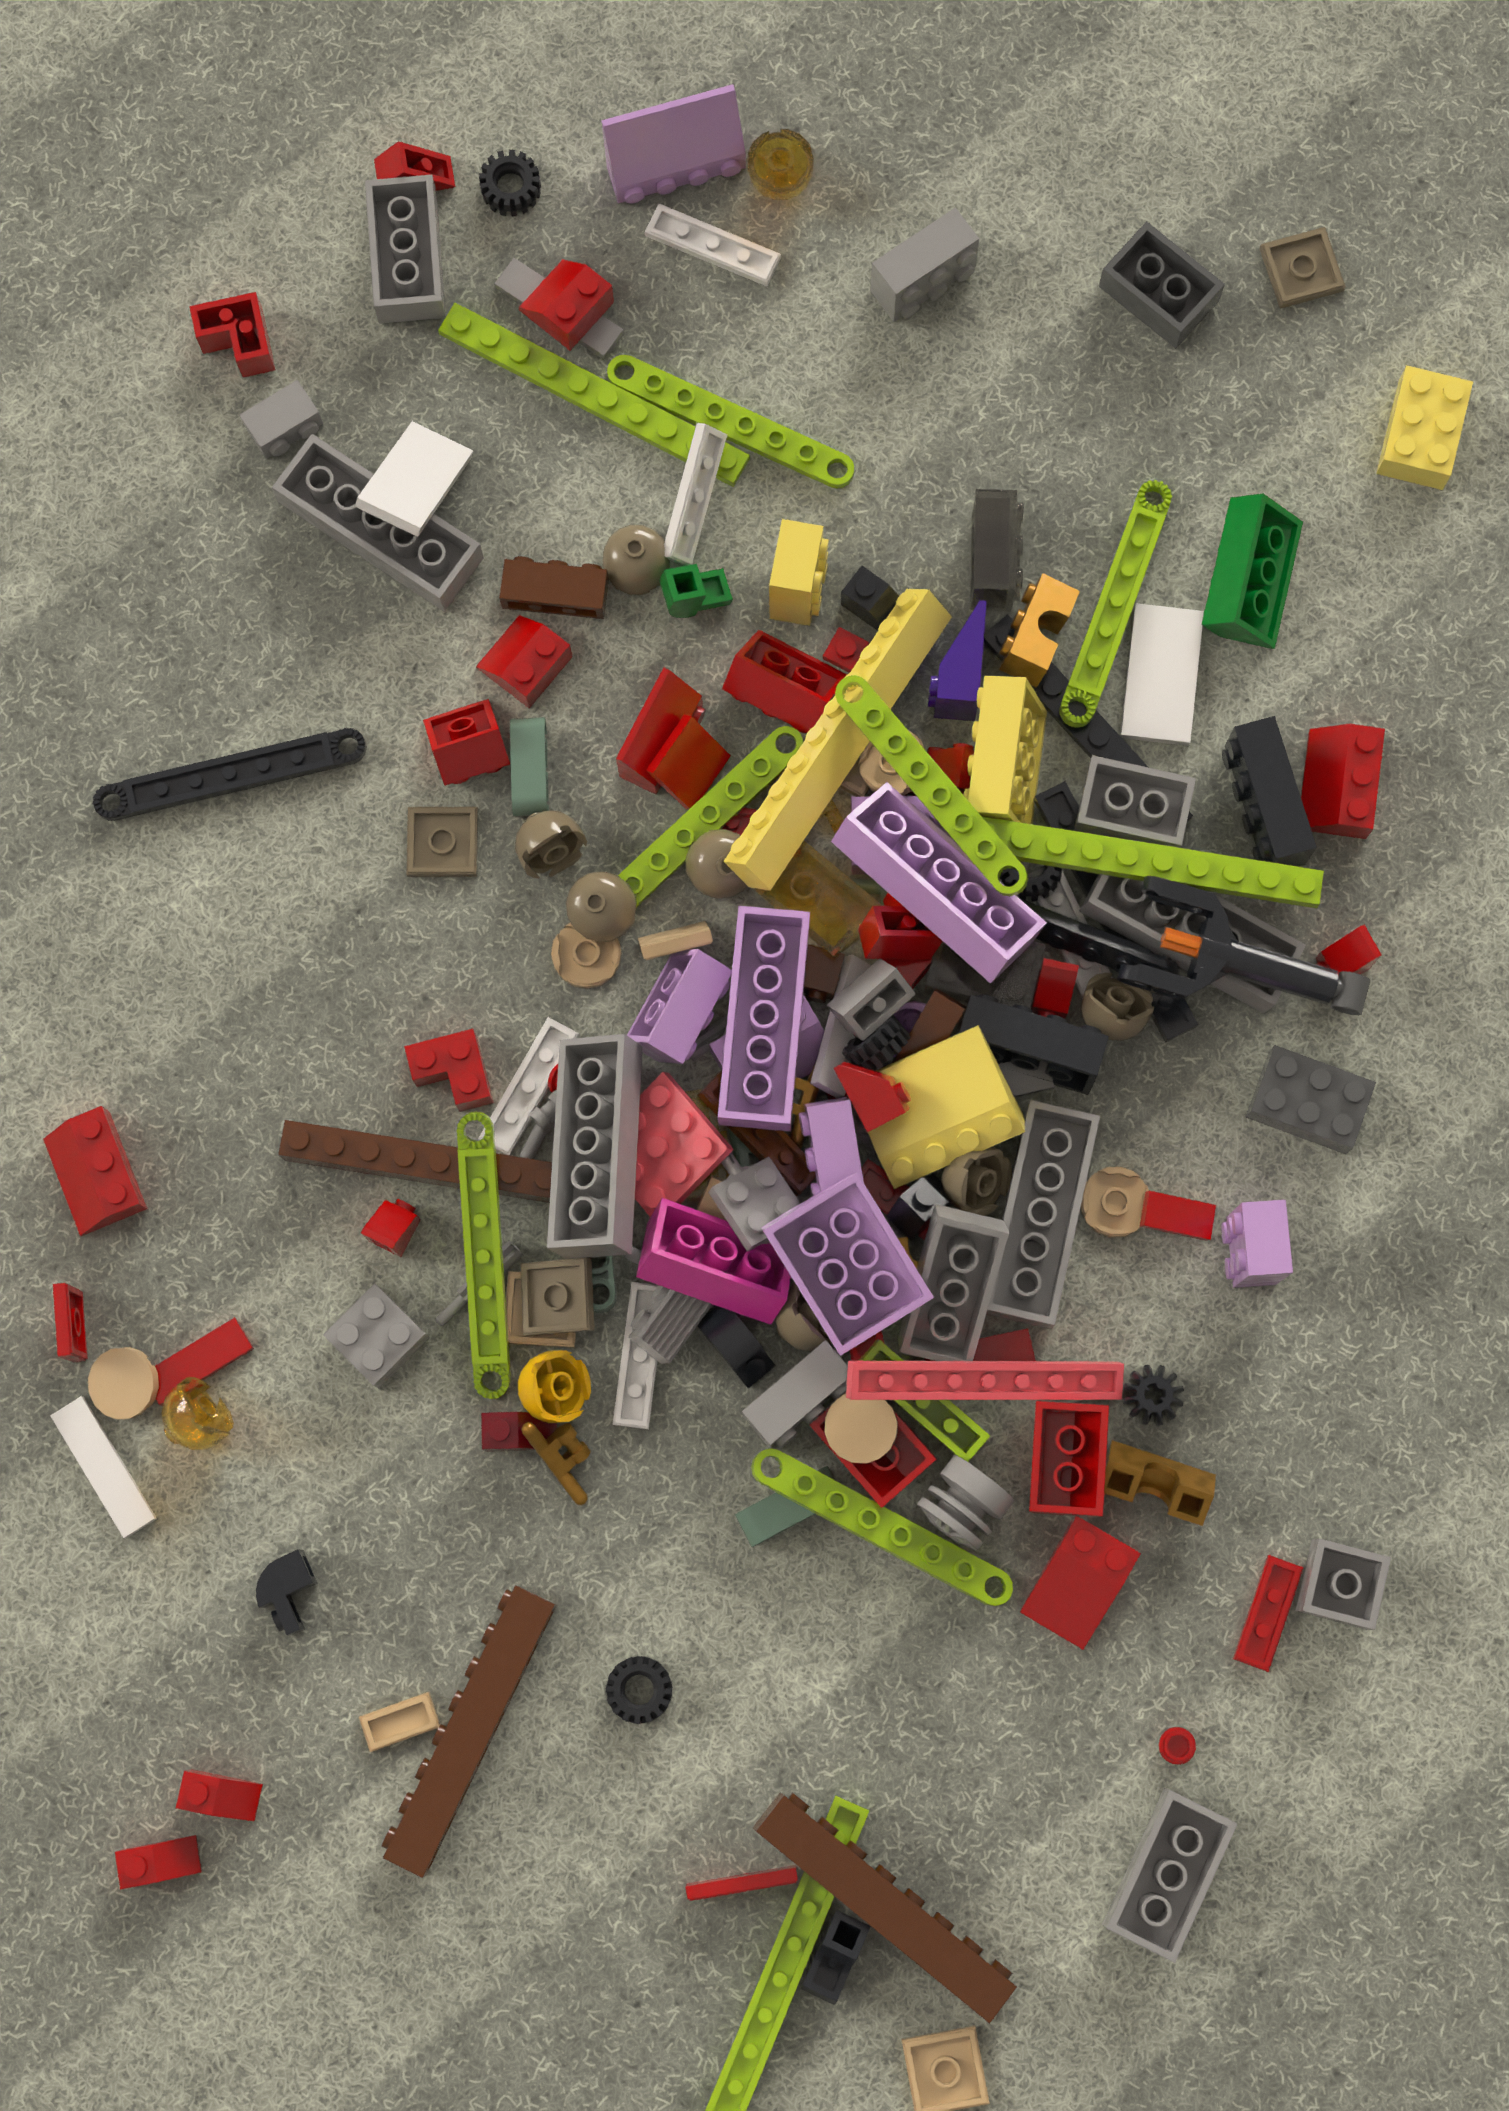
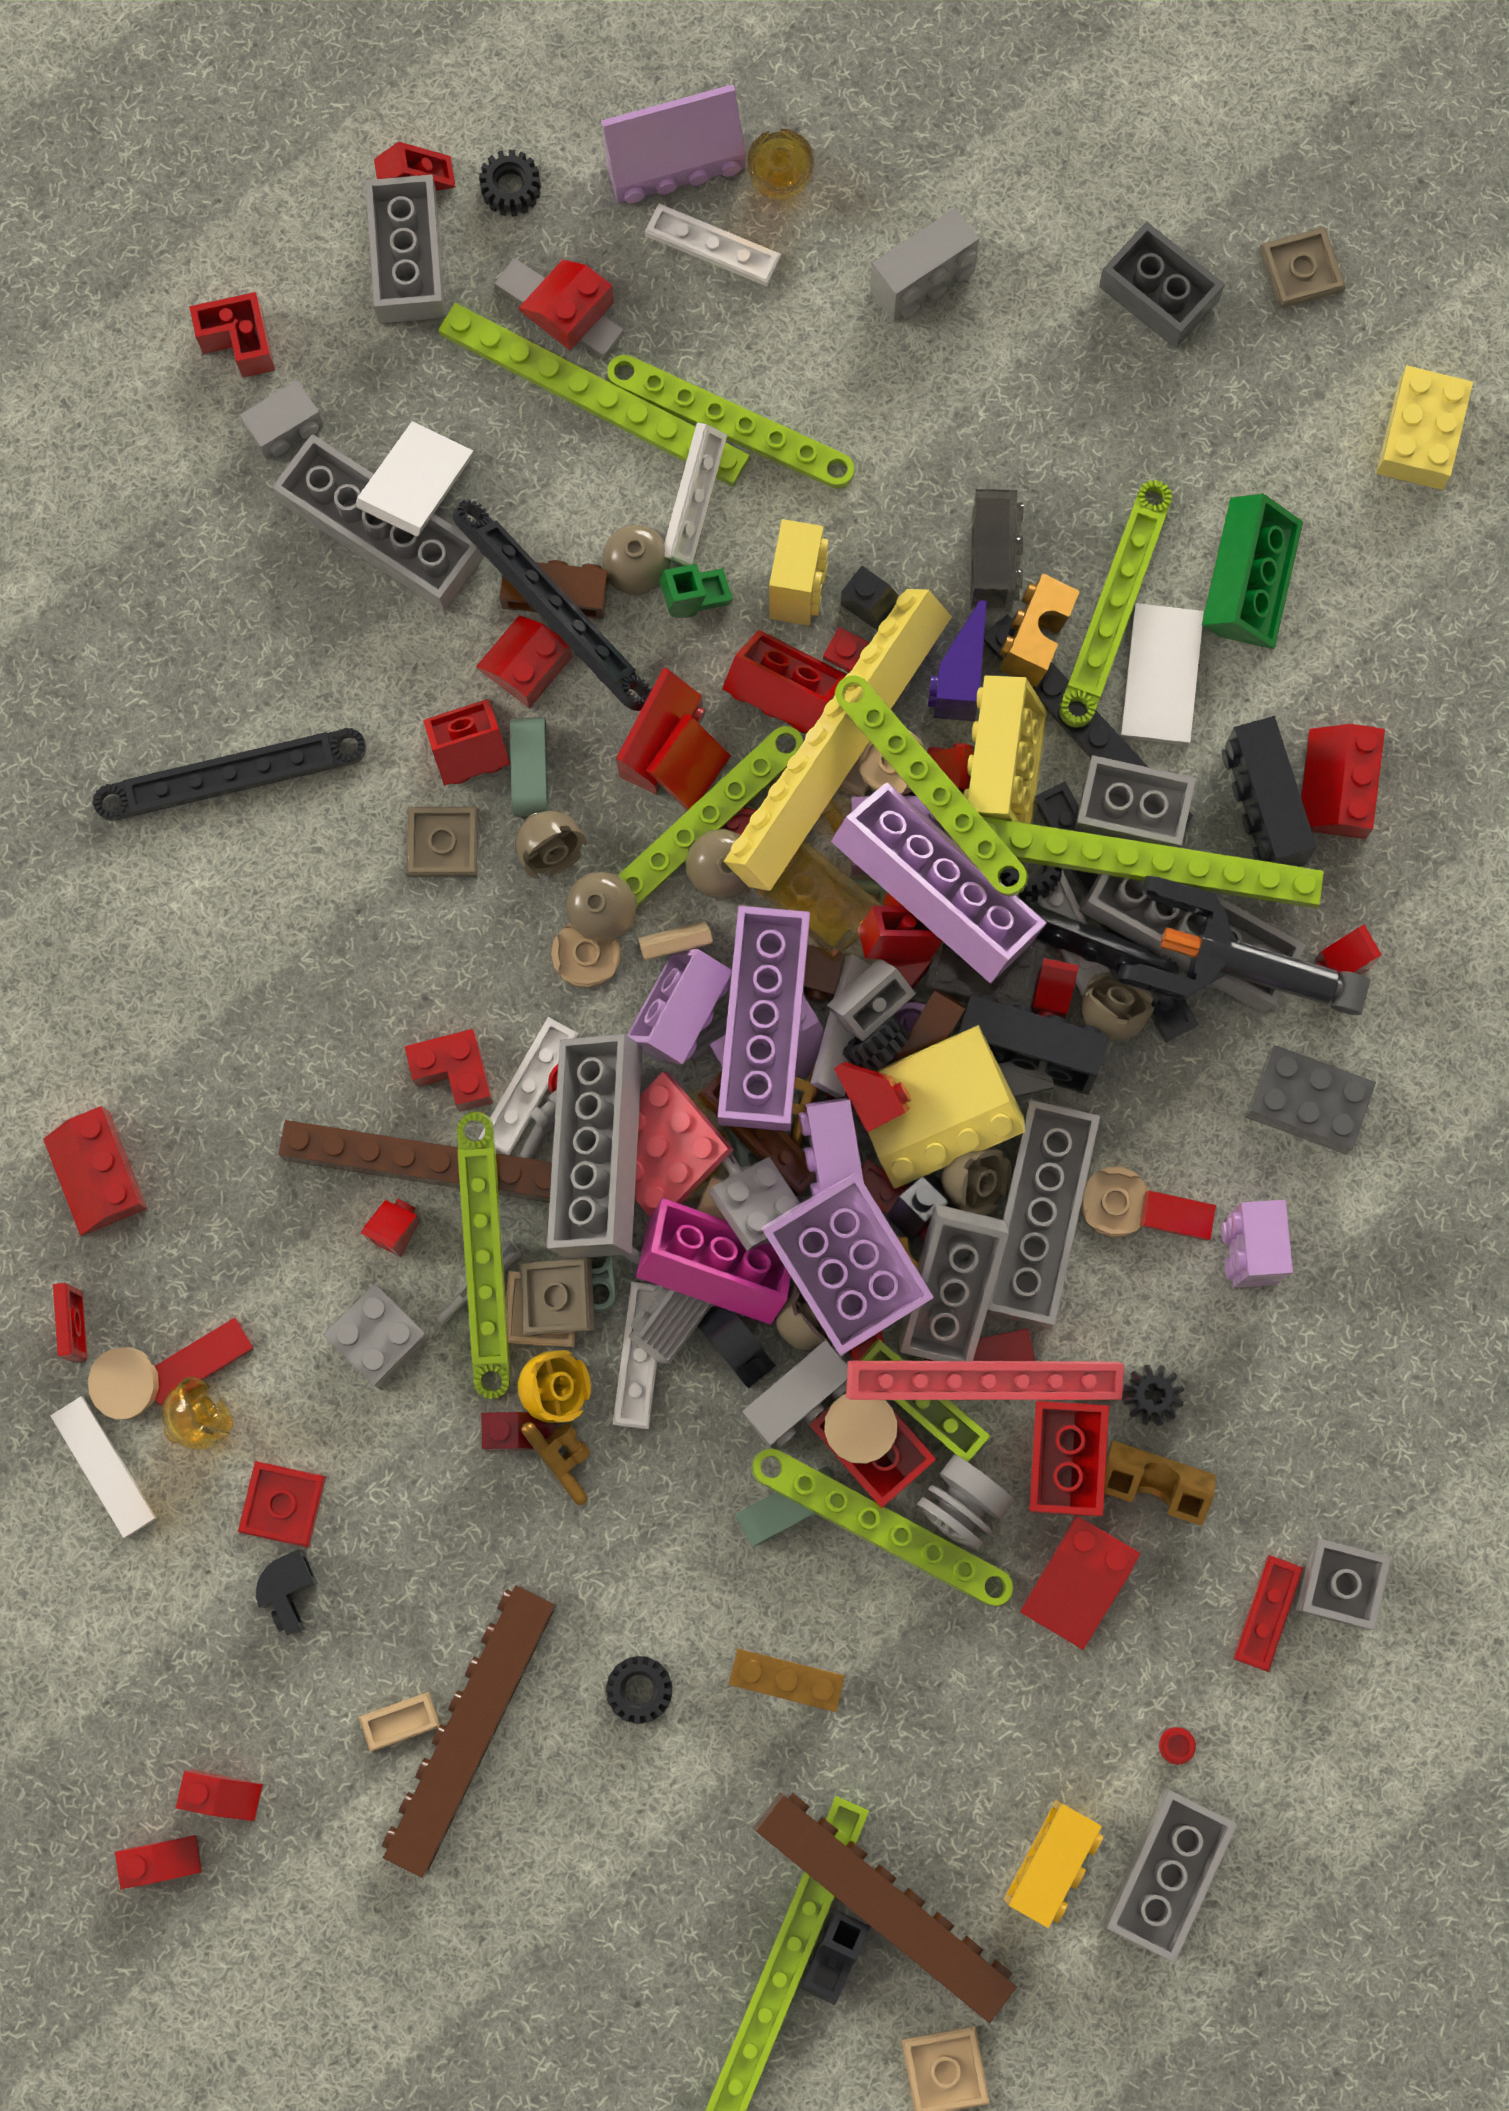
red tile [685,1865,798,1901] -> none
none -> red tile [238,1461,326,1548]
none -> black plate [453,499,652,711]
none -> pearl gold arch [729,1648,845,1712]
none -> yellow brick [1003,1800,1103,1928]

